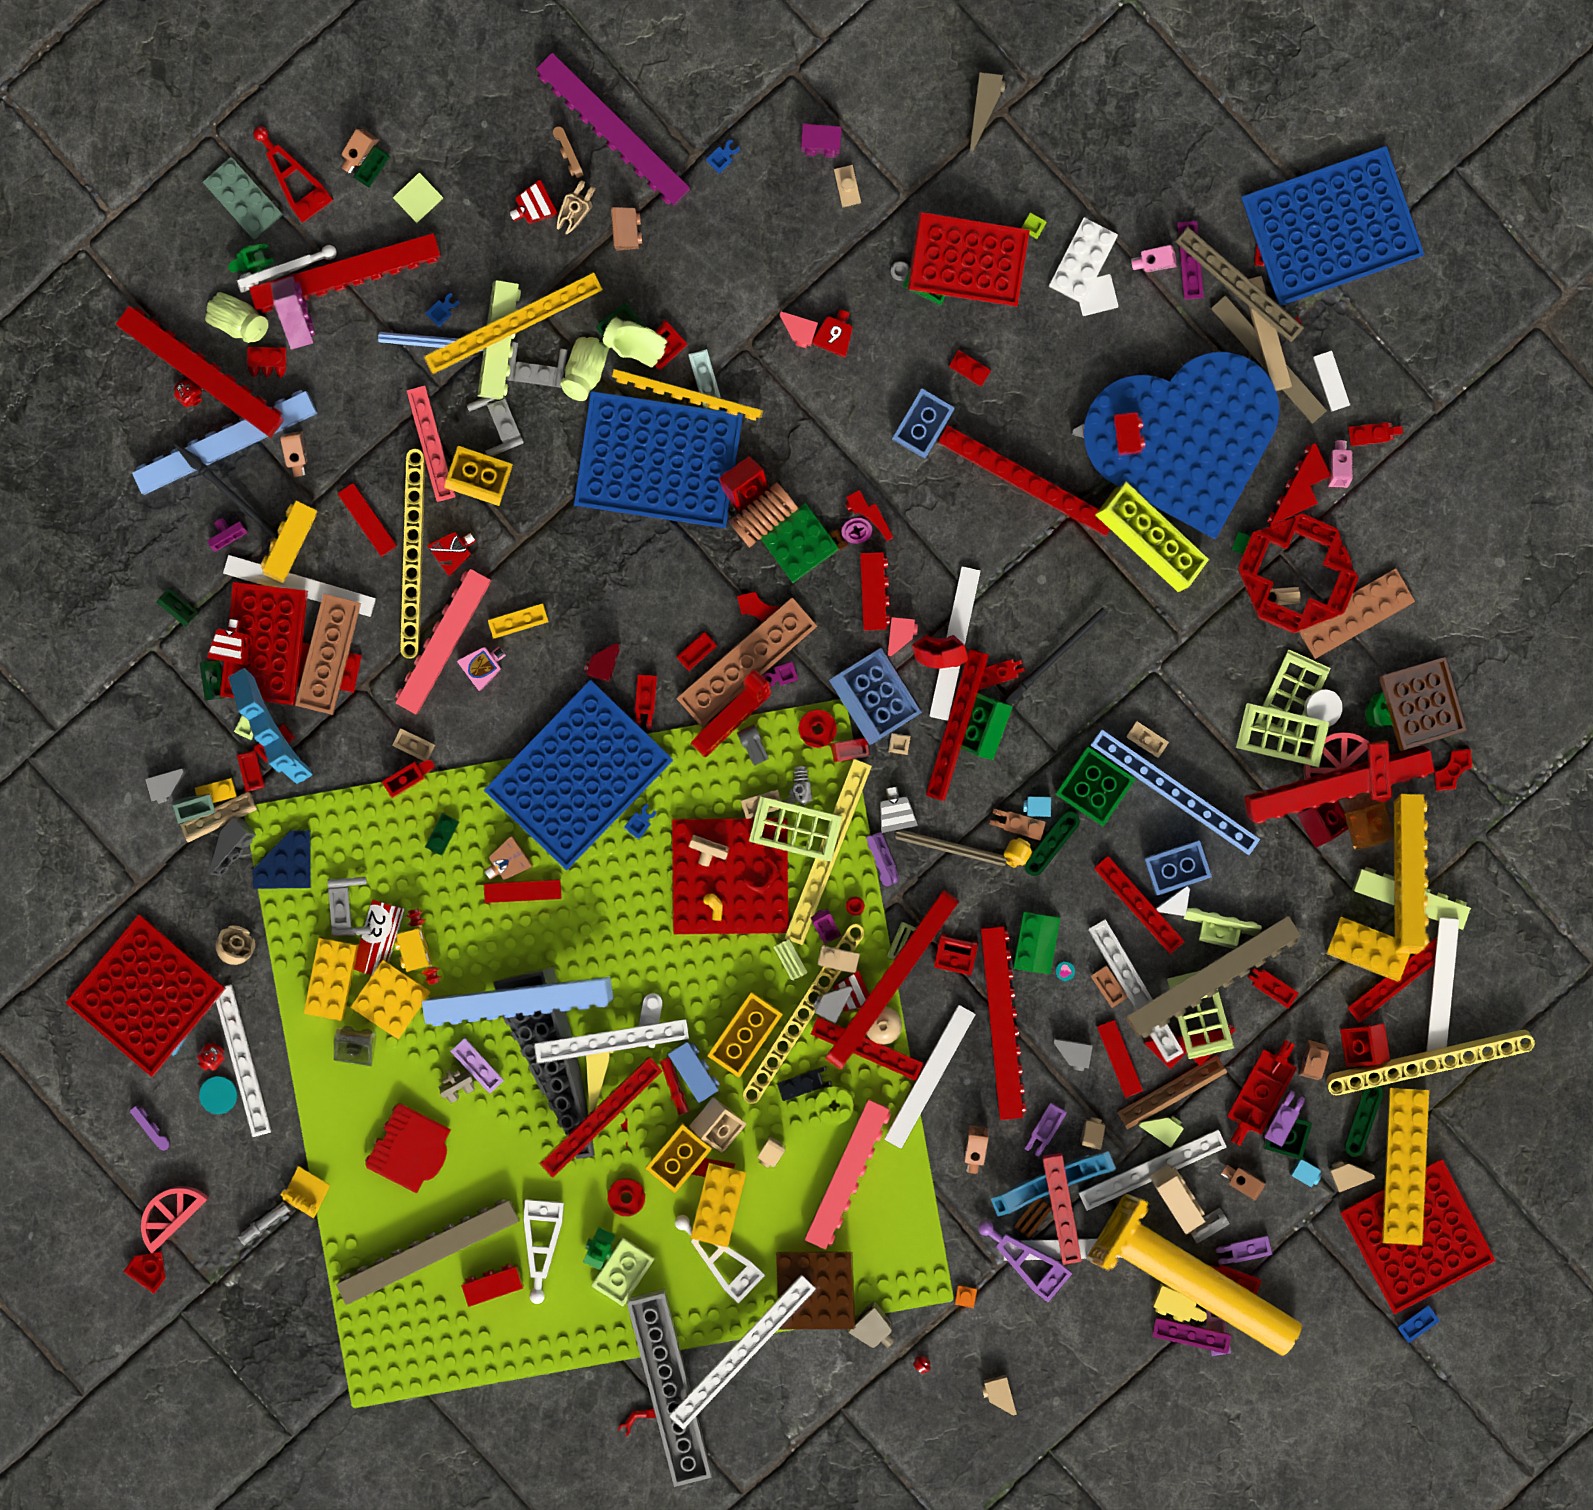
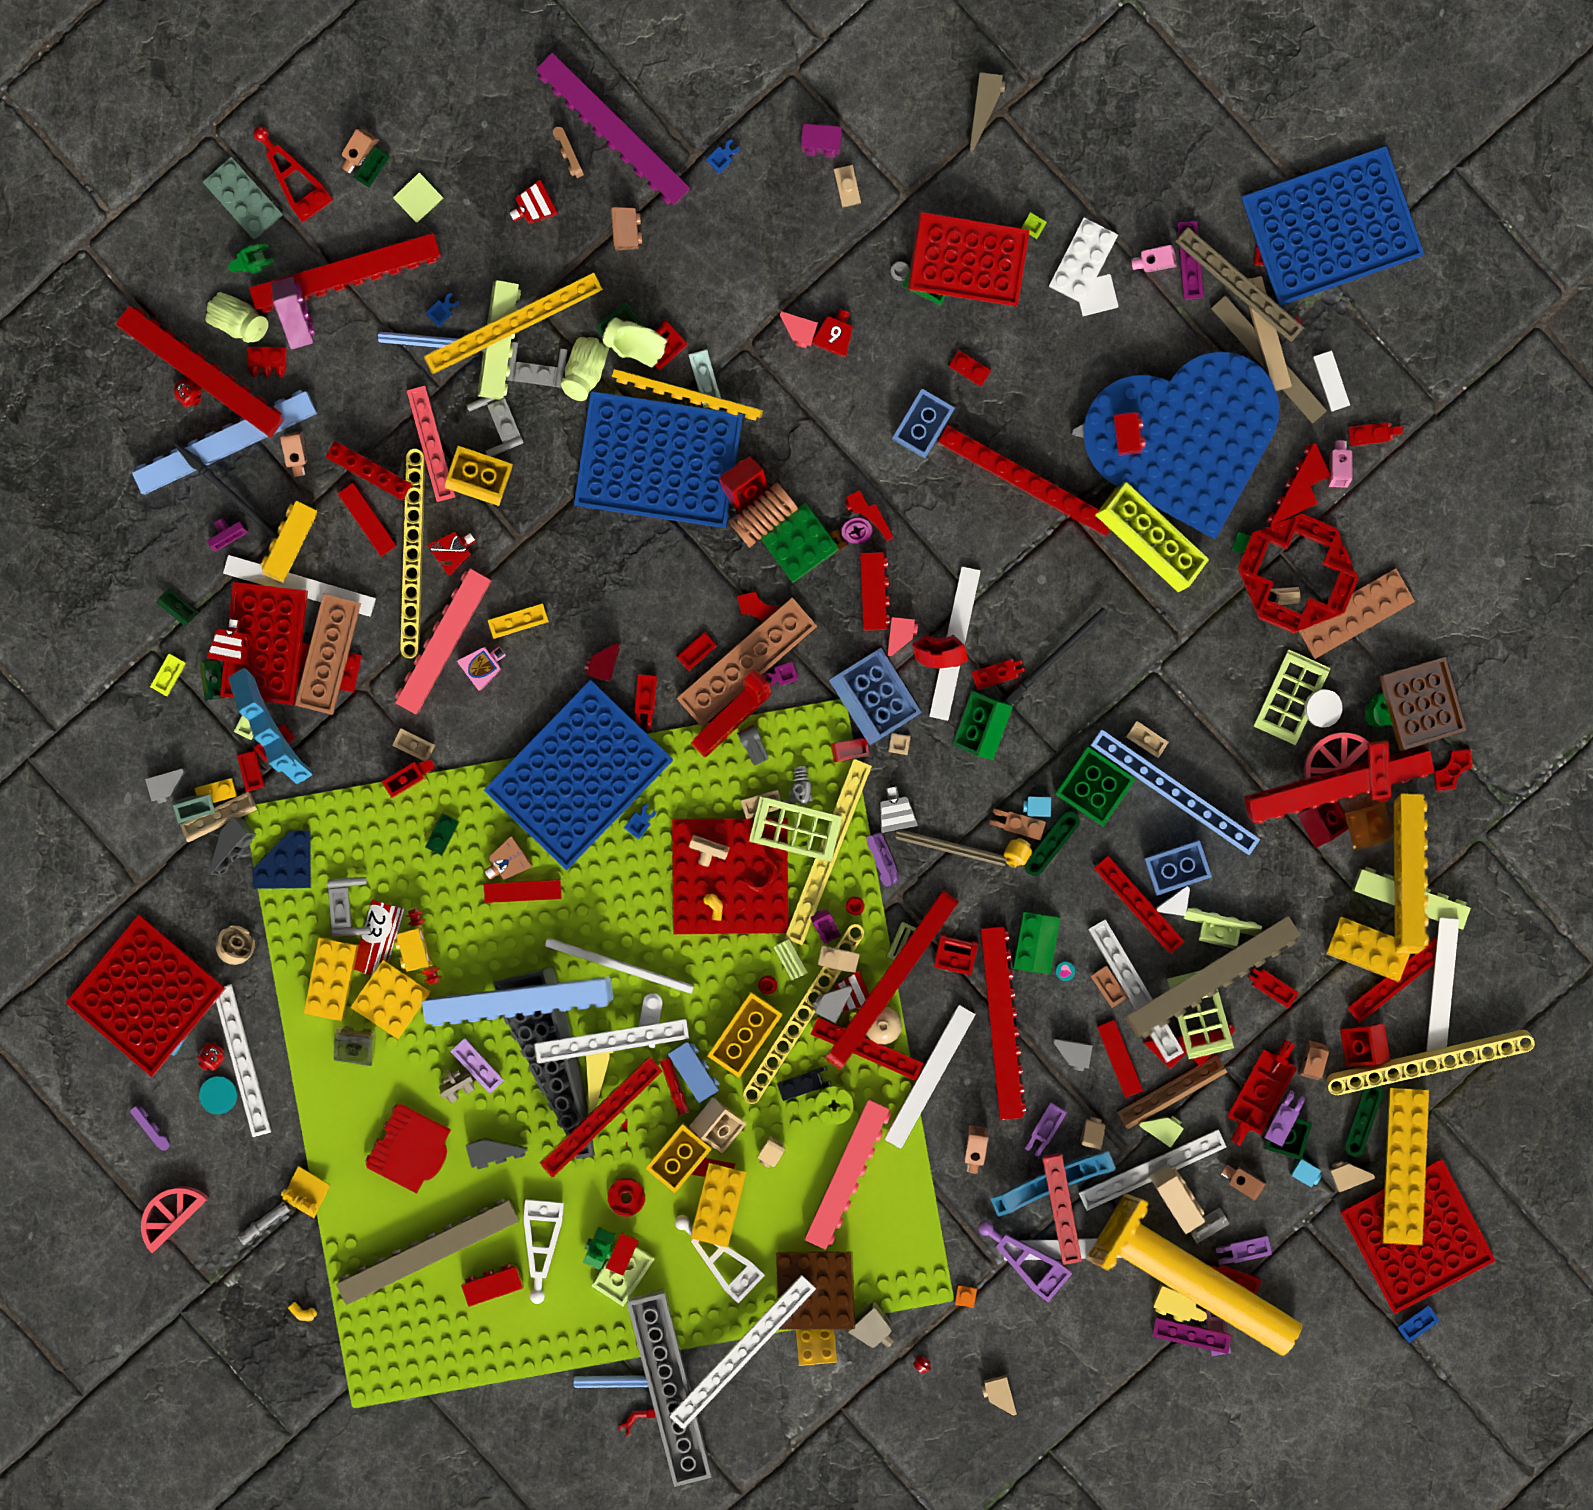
red plate [123,1251,166,1294] -> none
white plate [237,245,337,293] -> none
tan hinge [557,180,596,234] -> none
red plate [799,710,837,748] -> none
red tile [926,649,989,801] -> none
reddish brown tile [1014,1198,1052,1238] -> none
yellowish green piece [1236,703,1330,767] -> none
none -> neon yellow plate [150,654,186,696]
none -> yellow arm [288,1302,317,1321]
none -> red slope [325,441,412,501]
none -> dark grey slope [465,1138,529,1169]
none -> white tile [545,938,694,994]
none -> light blue axle [574,1375,648,1388]
none -> red tile [606,1232,639,1276]
none -> red plate [758,976,777,995]
none -> yellow hinge [796,1329,837,1366]

